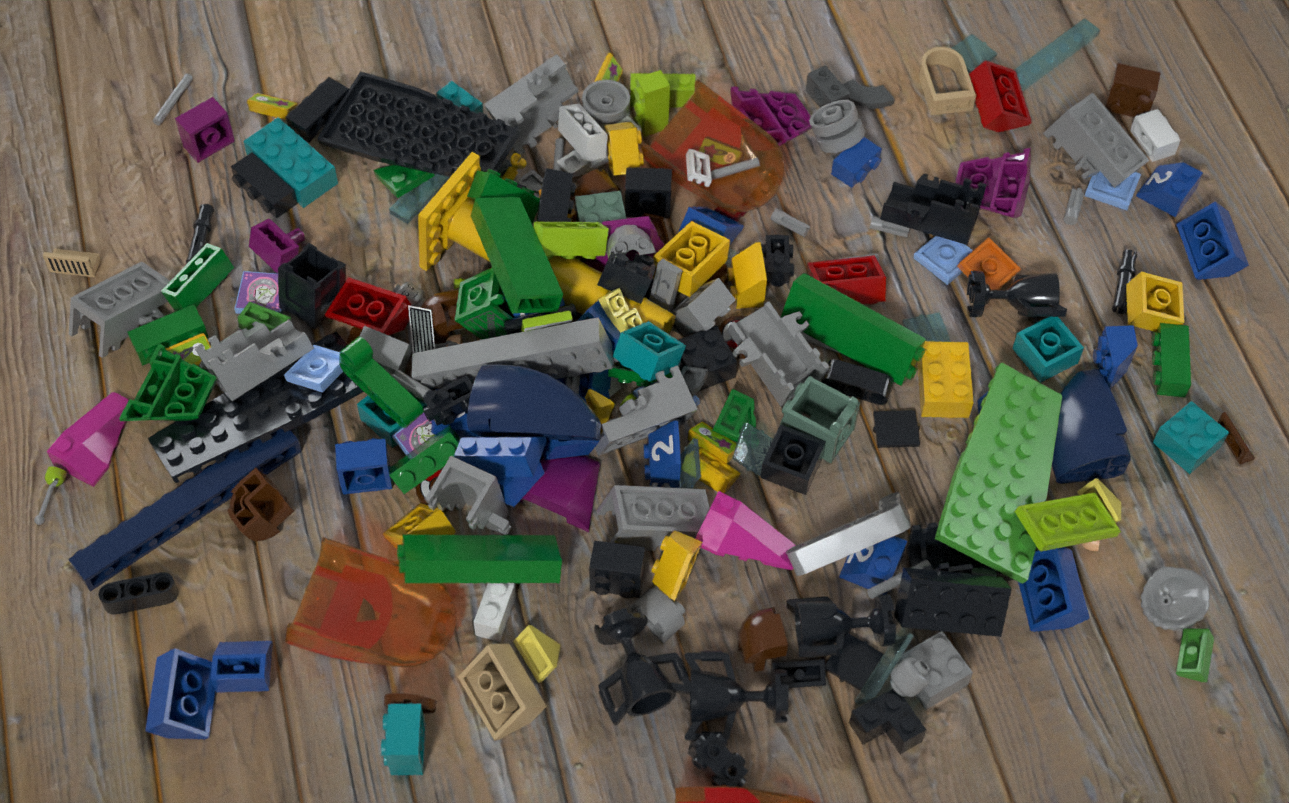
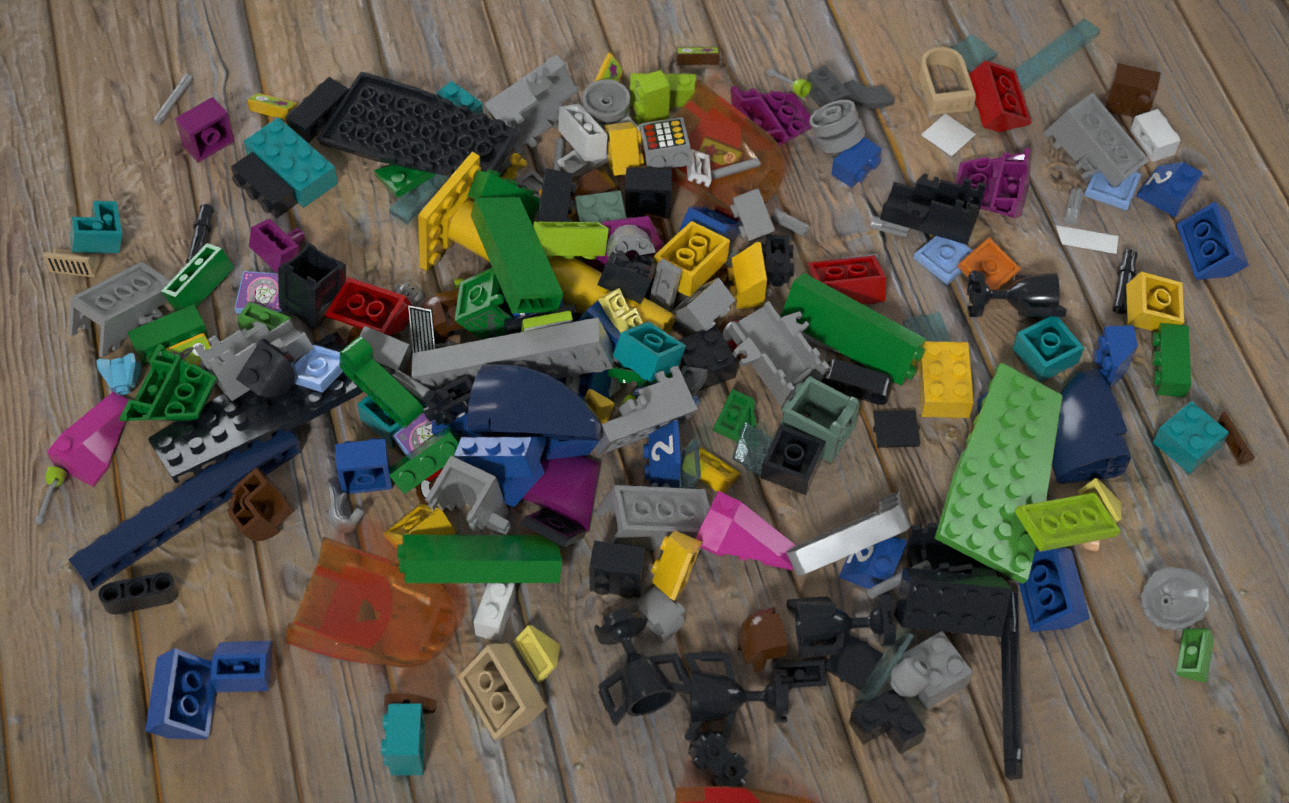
slope [688,421,741,464] -> none
none -> teal brick [70,201,122,253]
none -> medium azure brick [96,353,142,395]
none -> black slope [236,338,298,397]
none -> light grey piece [324,482,365,534]
none -> black tile [521,508,586,548]
none -> panel [639,117,692,169]
none -> reddish brown slope [676,47,720,65]
none -> light grey brick [730,188,775,243]
none -> lime hinge [767,68,811,98]
none -> white sticker [921,113,976,156]
none -> black piece [1001,592,1023,780]
none -> white sticker [1056,225,1118,254]

